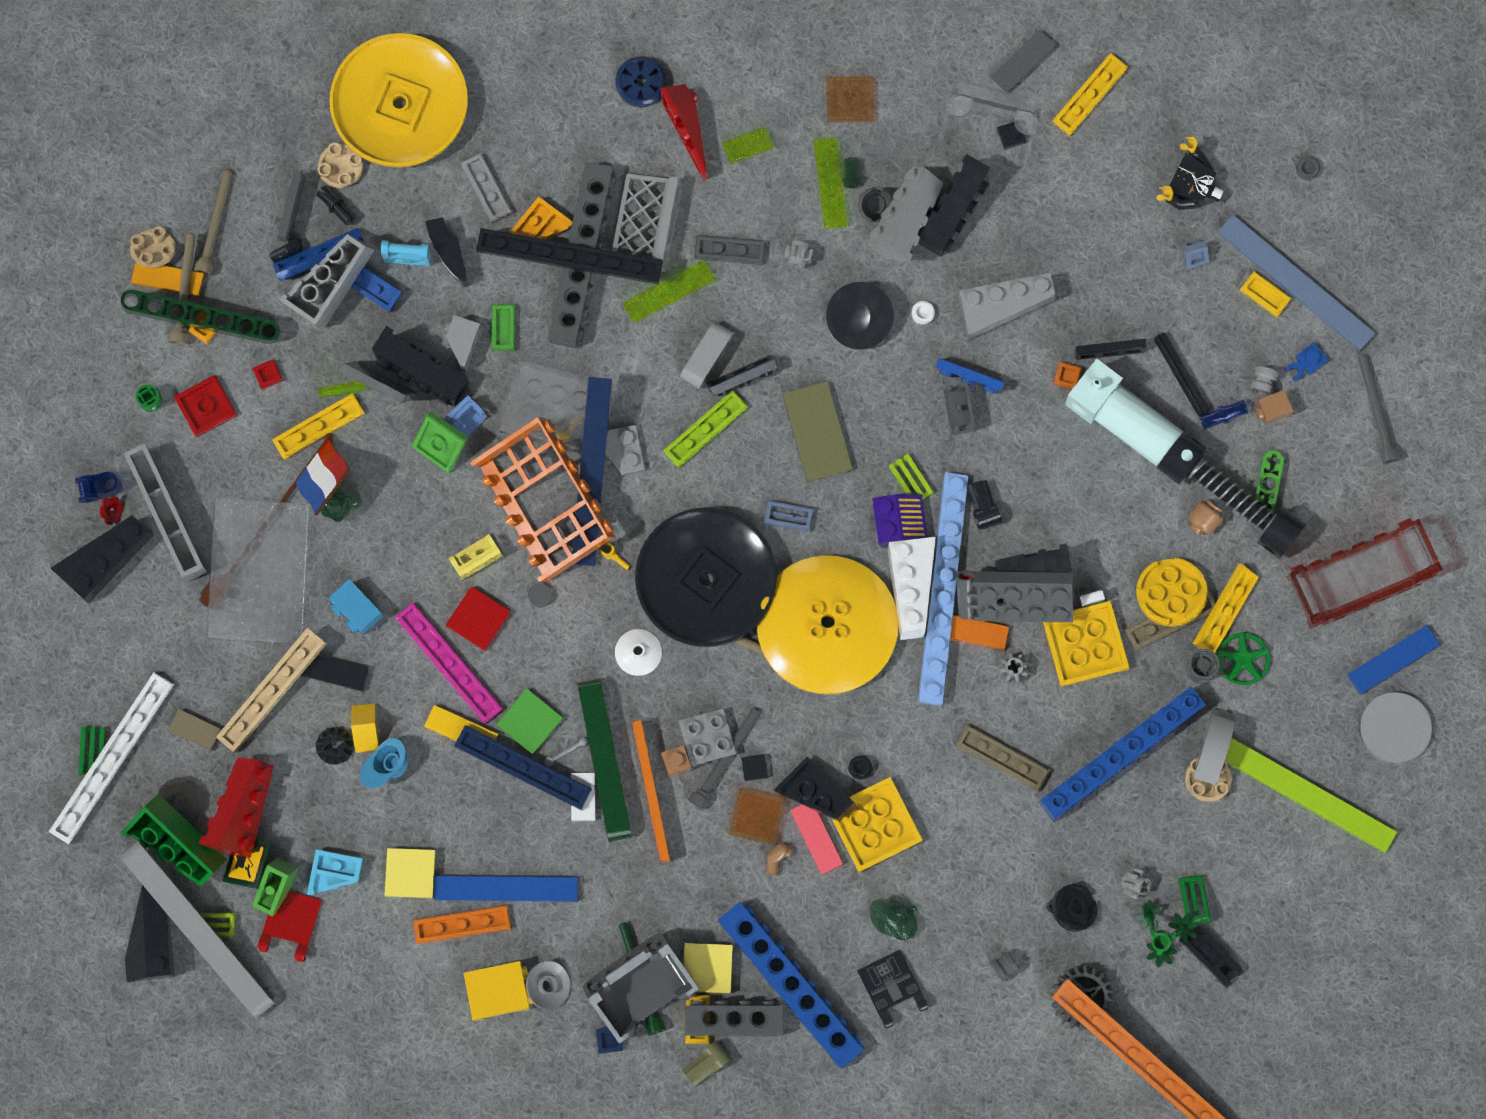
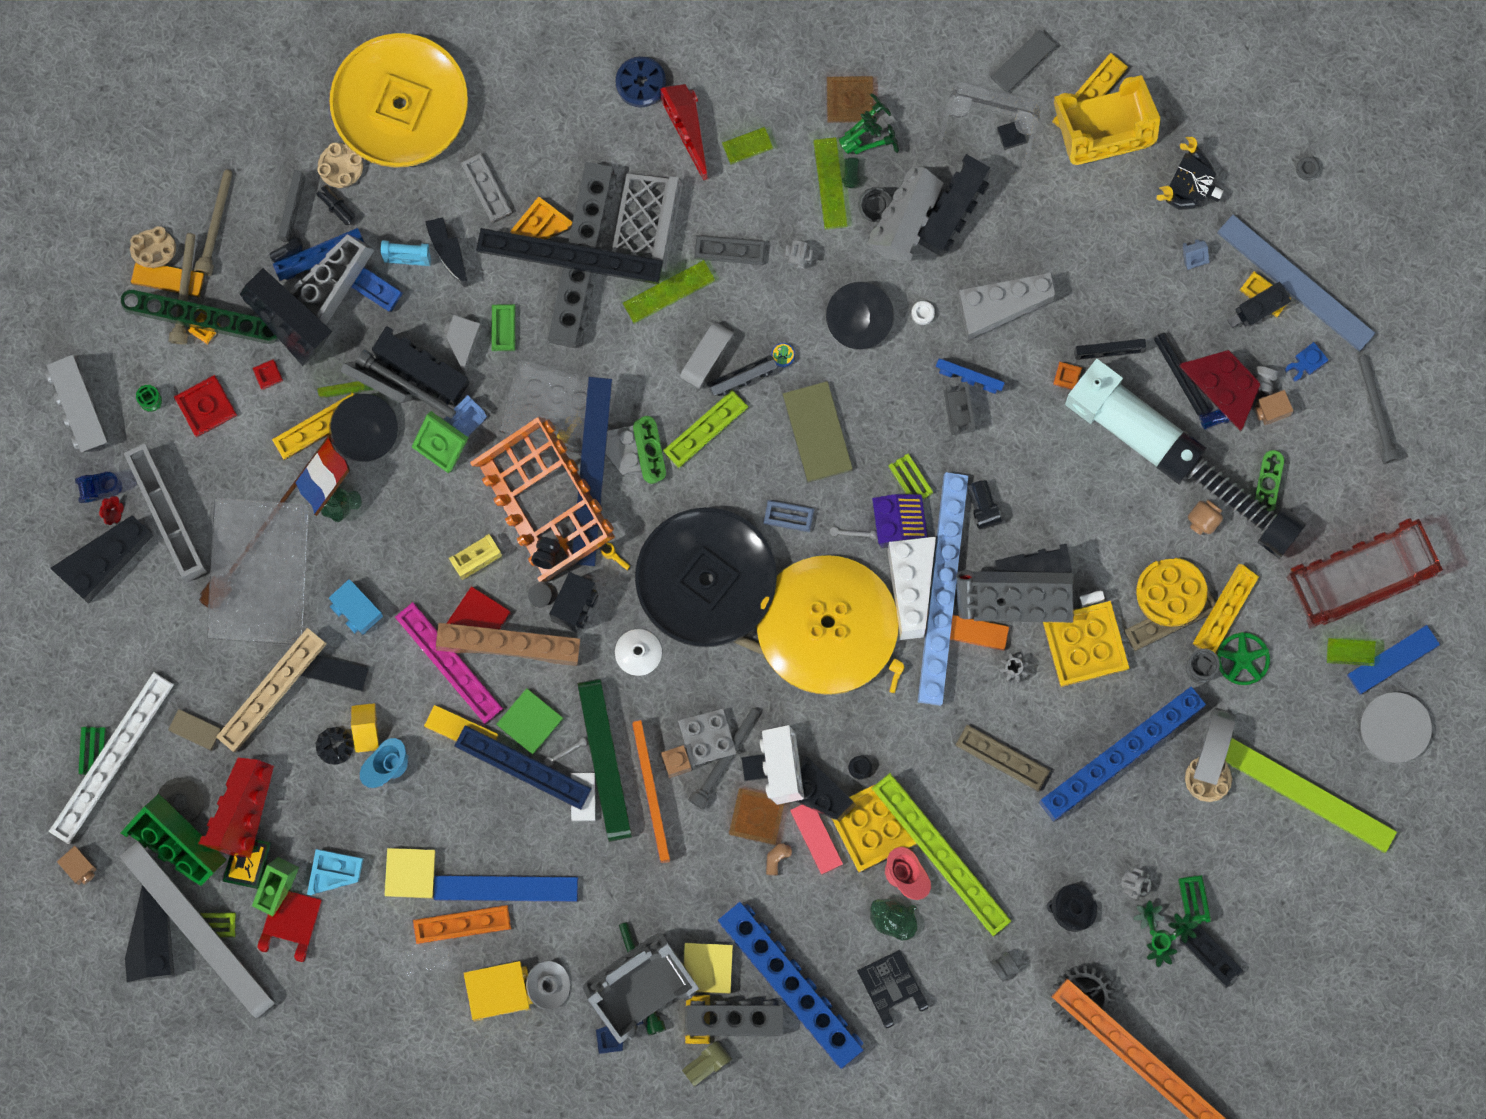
none -> light grey wedge [45,355,109,452]
none -> medium nougat brick [57,846,97,885]
none -> black wedge [240,268,332,366]
none -> black piece [329,394,398,462]
none -> dark grey piece [355,350,456,419]
none -> medium nougat arch [436,623,580,666]
none -> black wheel [531,537,560,569]
none -> black brick [549,571,599,633]
none -> bright green beam [633,416,666,484]
none -> white brick [760,725,804,805]
none -> tile [772,343,795,367]
none -> light grey hinge [830,527,878,540]
none -> plant [839,93,899,155]
none -> lime tile [871,773,1011,936]
none -> coral piece [885,847,931,900]
none -> yellow hand [889,659,904,693]
none -> yellow windscreen [1054,75,1160,165]
none -> dark red wing [1179,350,1261,432]
none -> black hinge [1227,281,1292,328]
none -> clear neon green tile [1327,638,1376,666]

